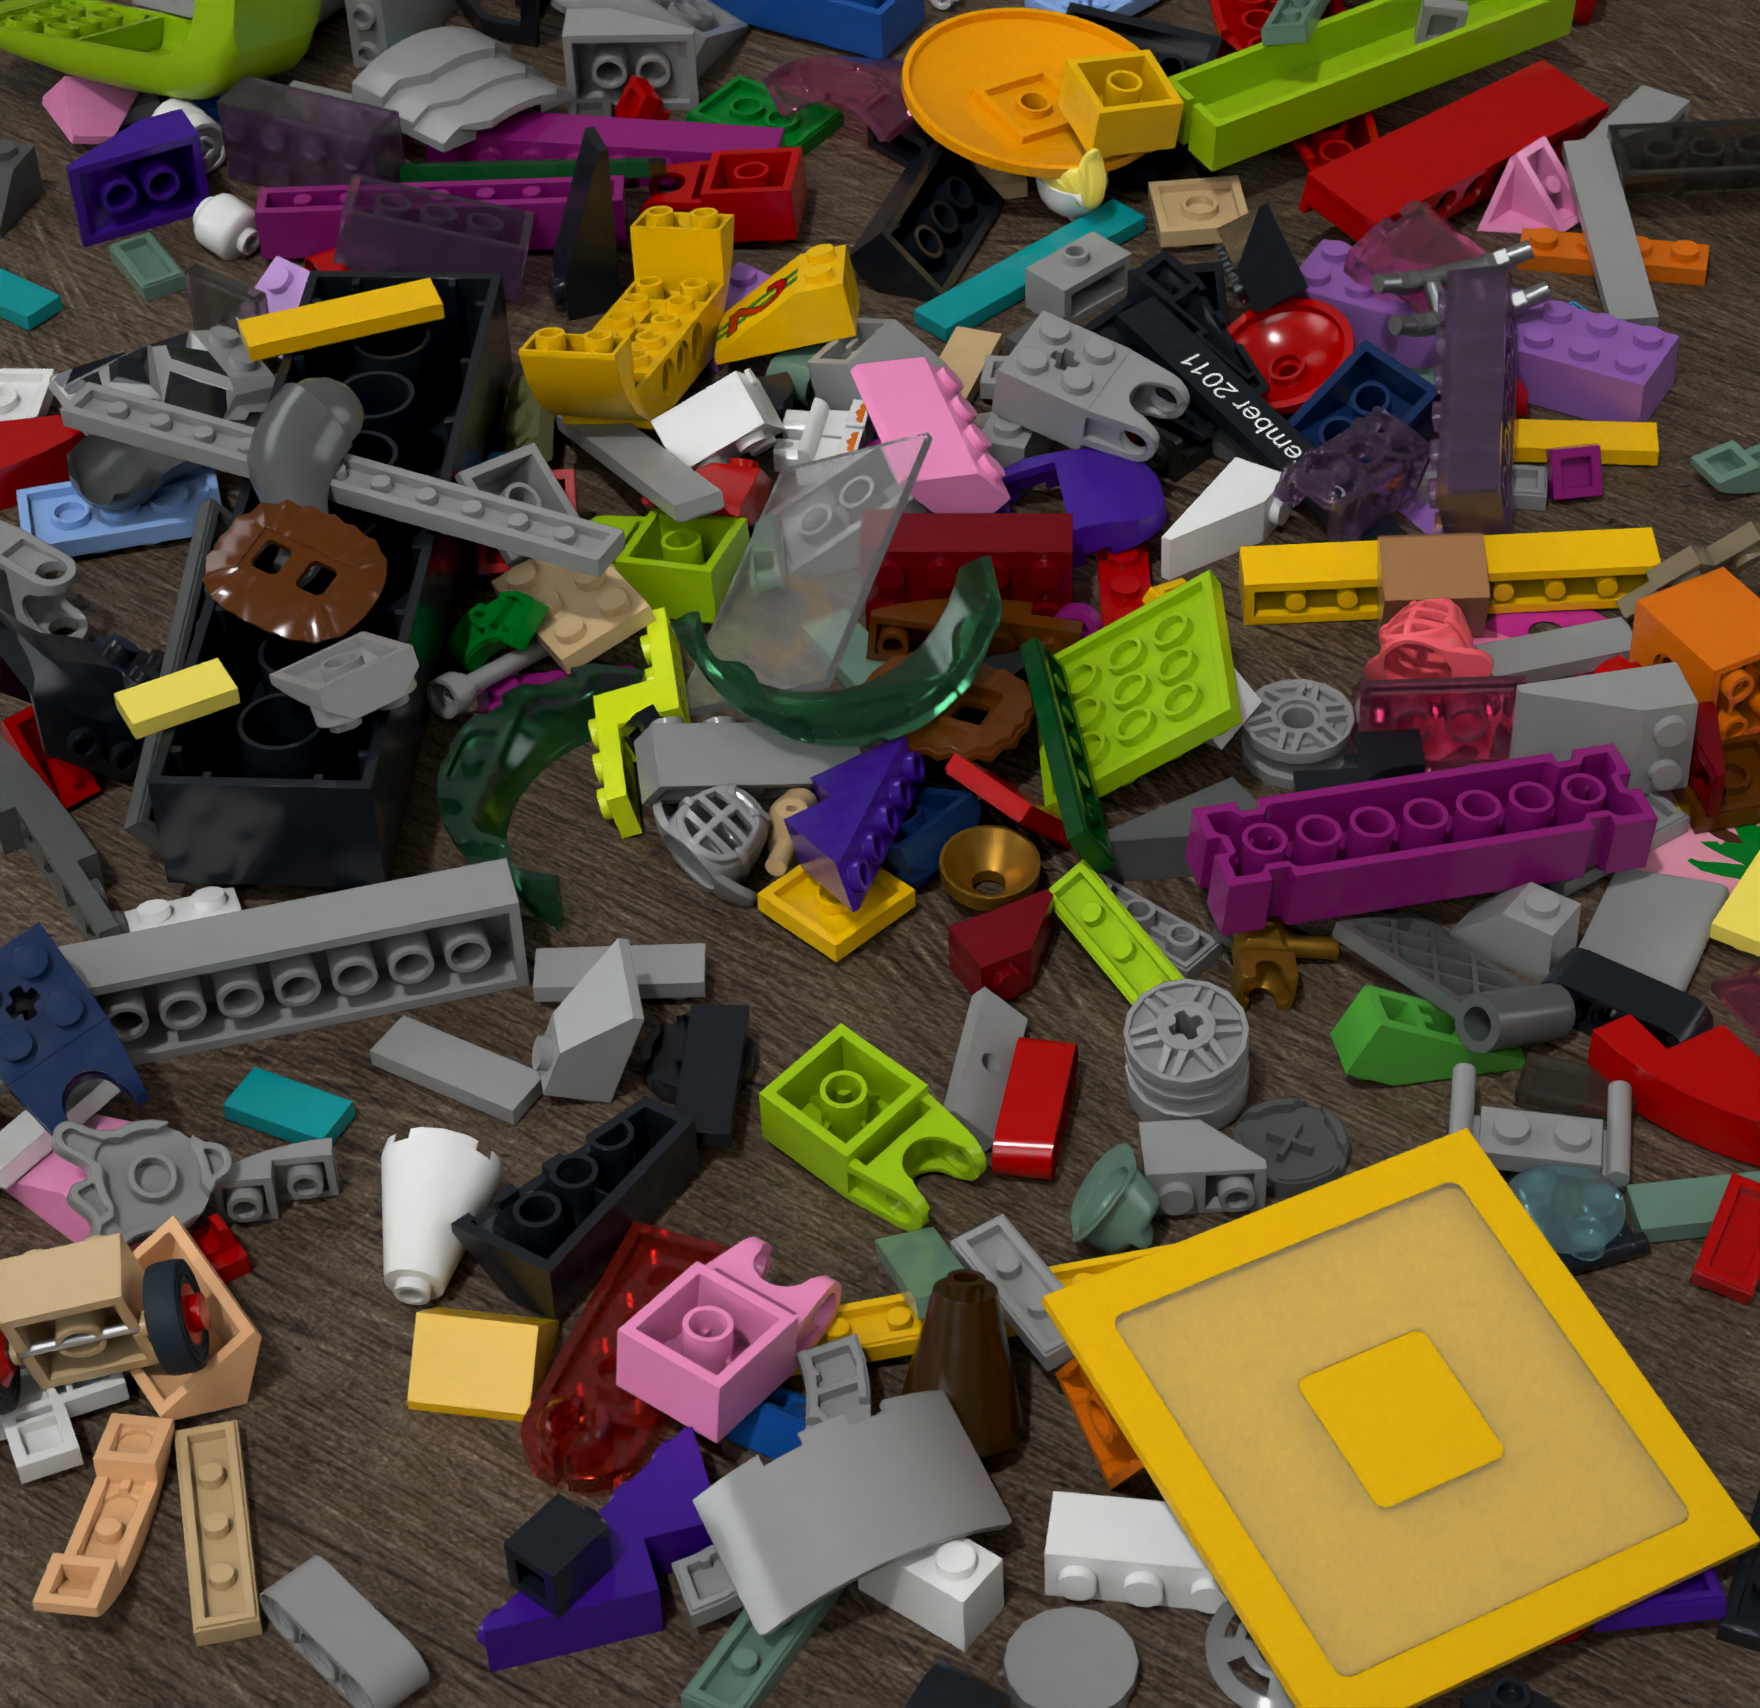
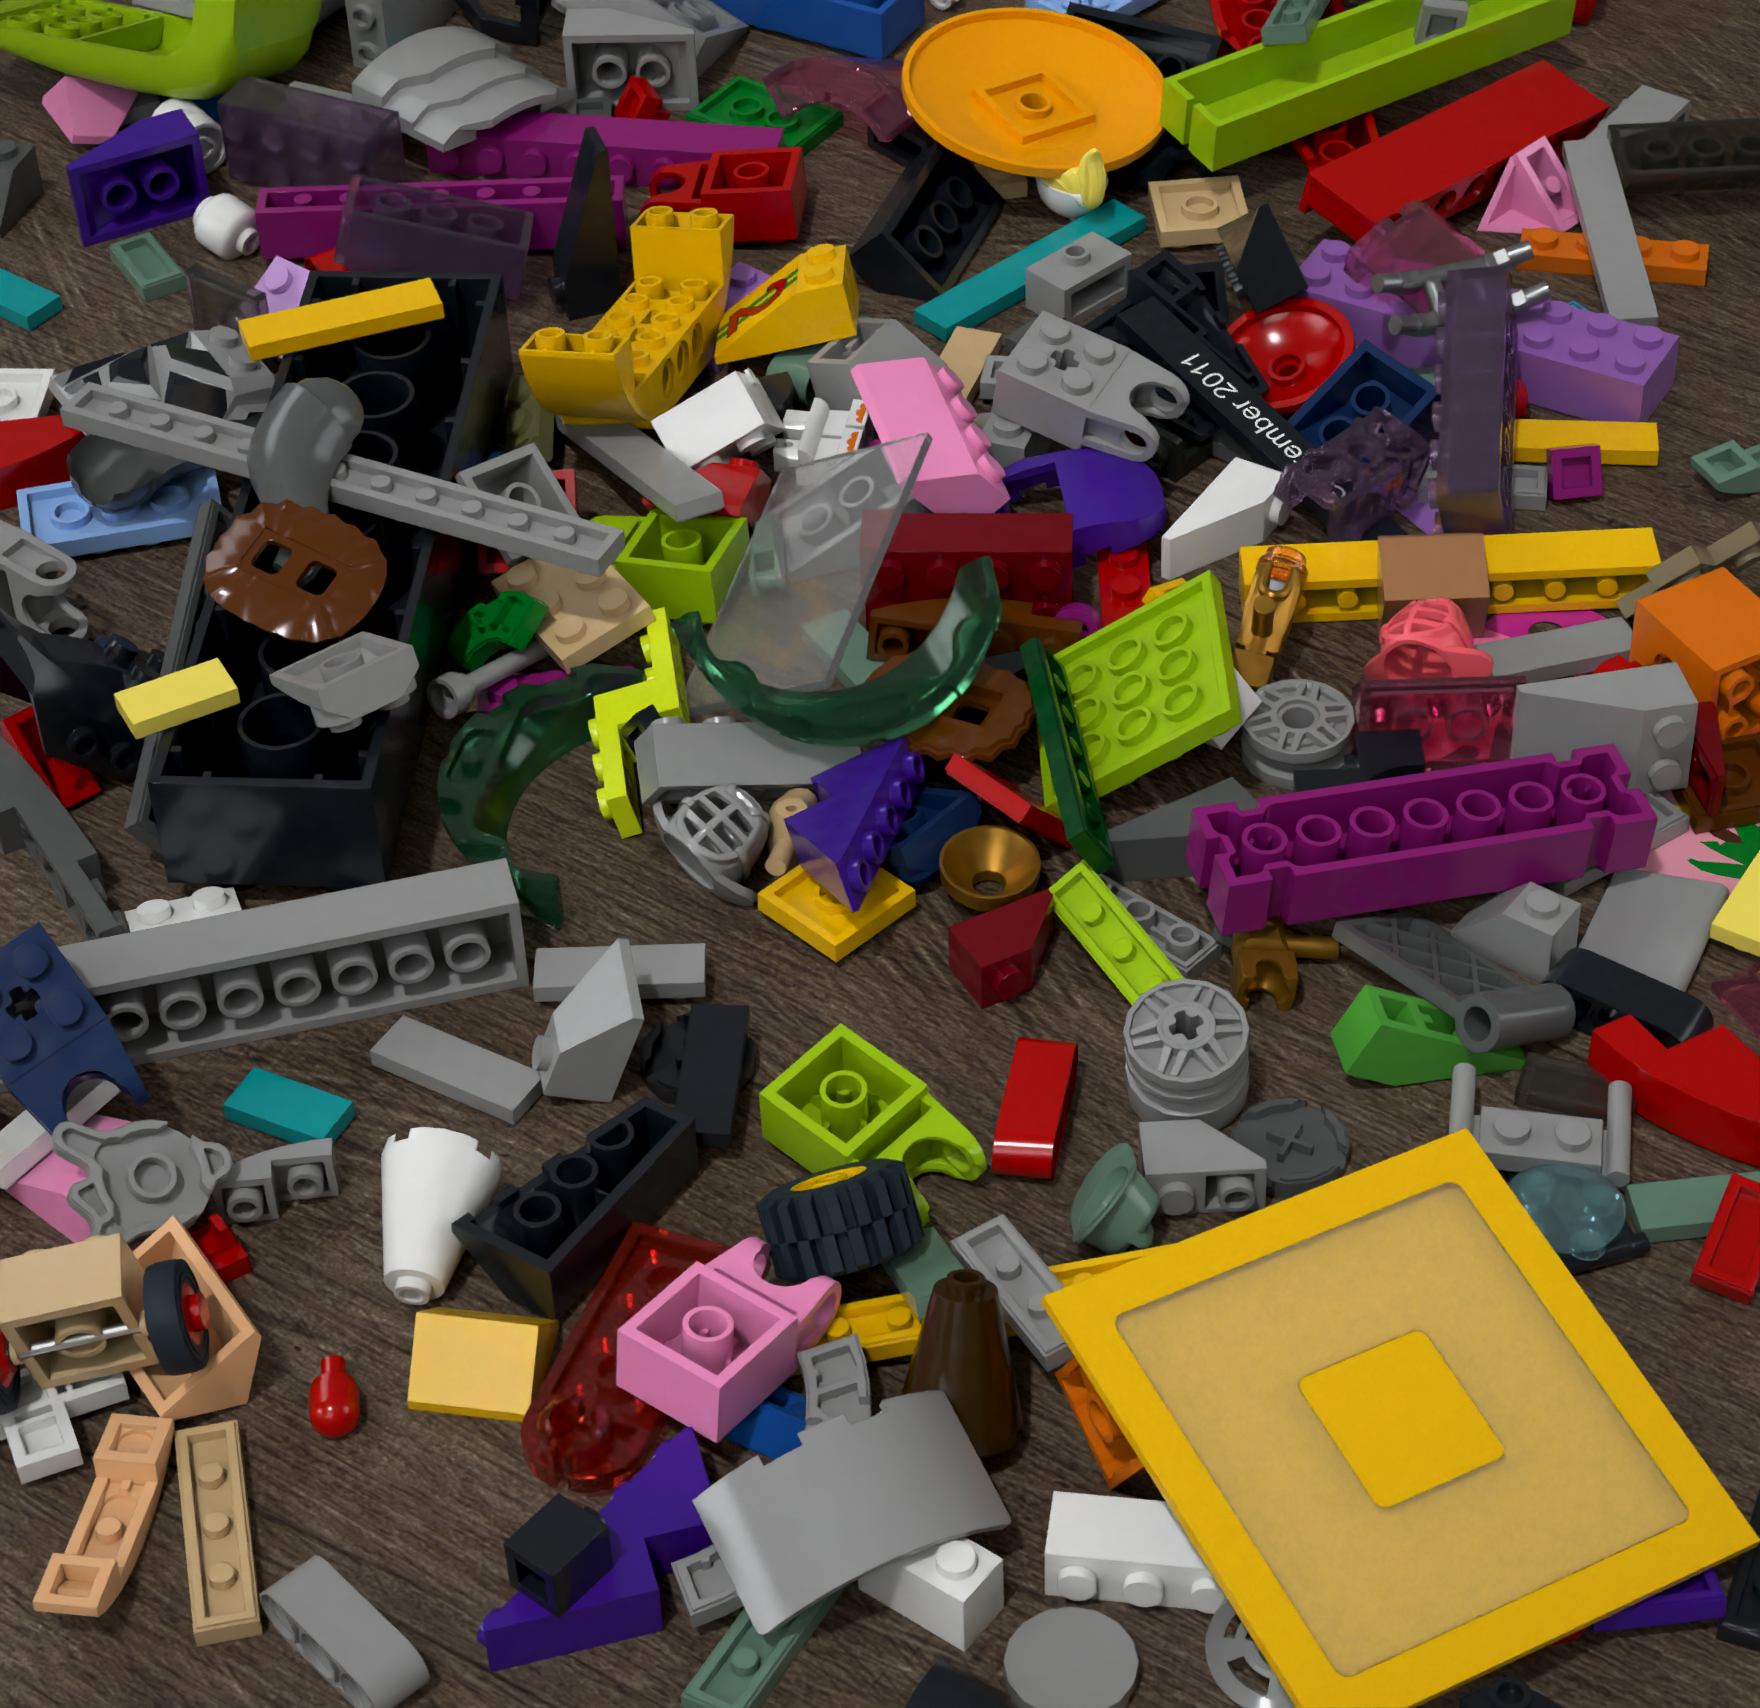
dark green tile [399,157,667,183] -> none
light grey tile [943,986,1028,1152] -> none
yellow brick [1058,49,1184,158] -> none
none -> red cylinder [309,1355,360,1439]
none -> black wheel [756,1158,925,1282]
none -> pearl gold piece [1232,545,1308,692]

